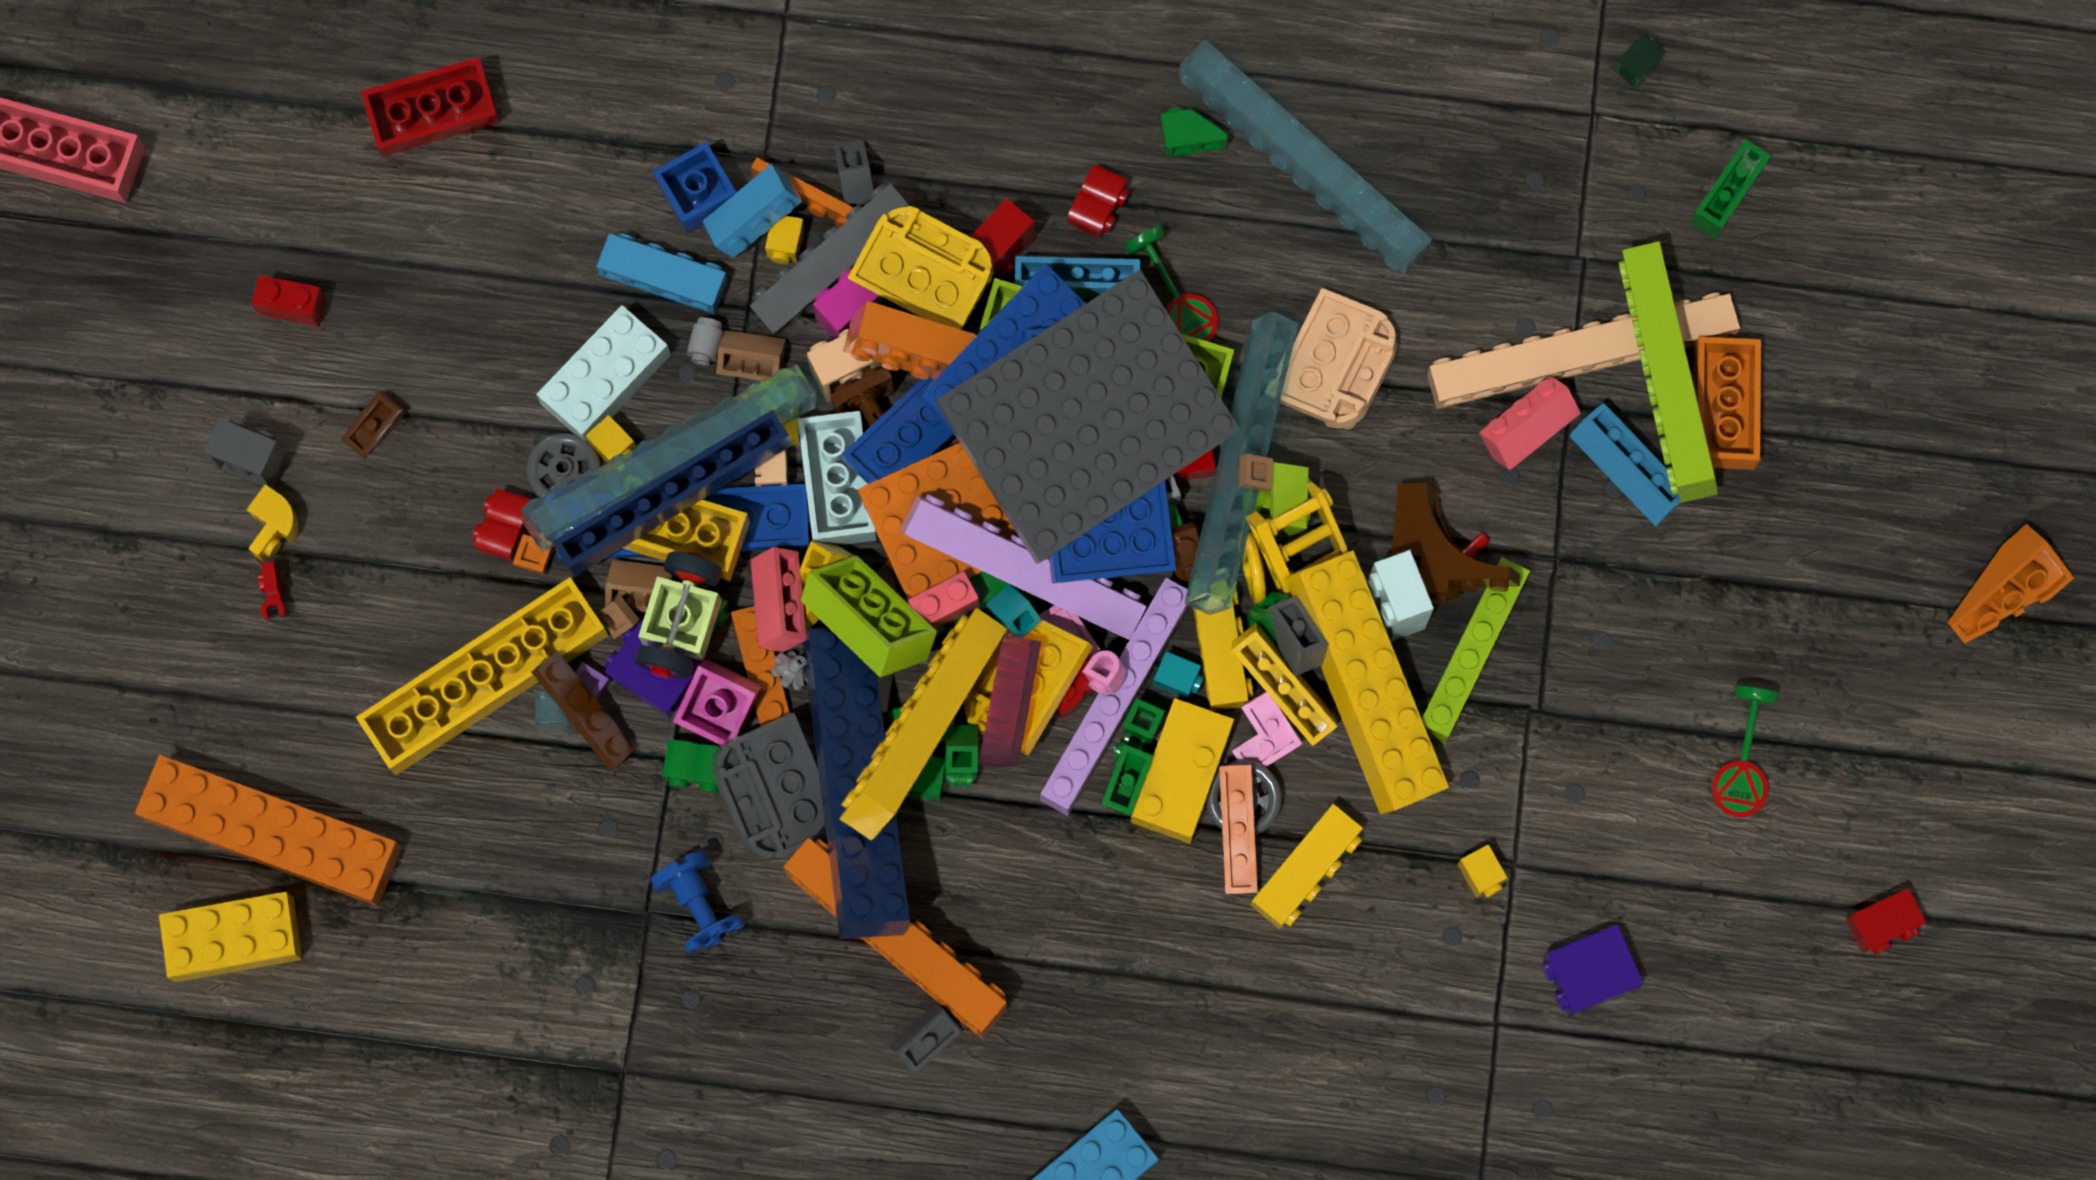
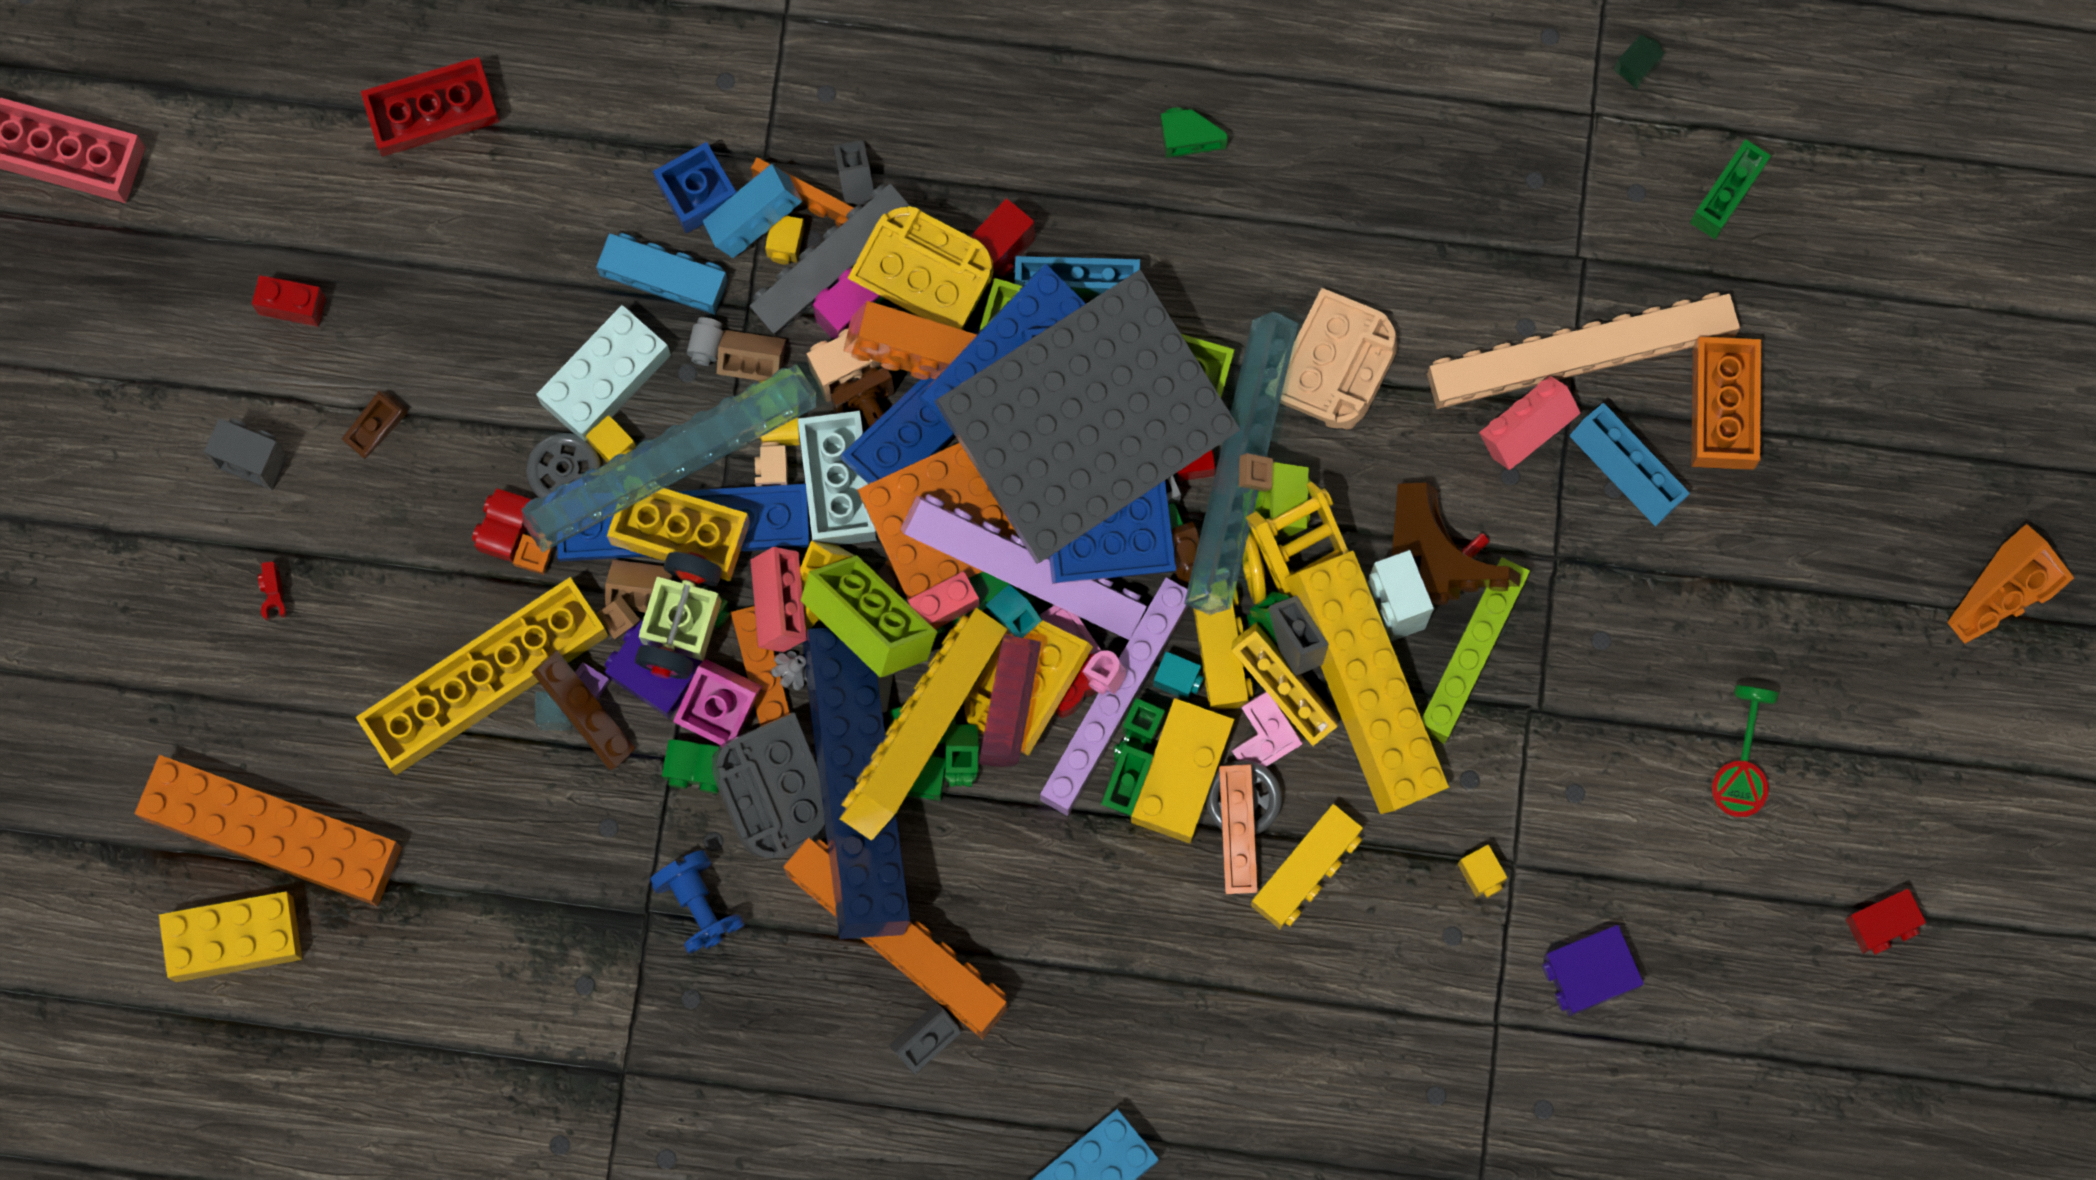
yellow brick [246,485,299,562] -> none
dark blue brick [553,409,792,577] -> none
red brick [1067,164,1130,239] -> none
green piece [1124,225,1218,342] -> none
clear light blue brick [1179,39,1432,275] -> none
lime brick [1618,241,1718,503] -> none

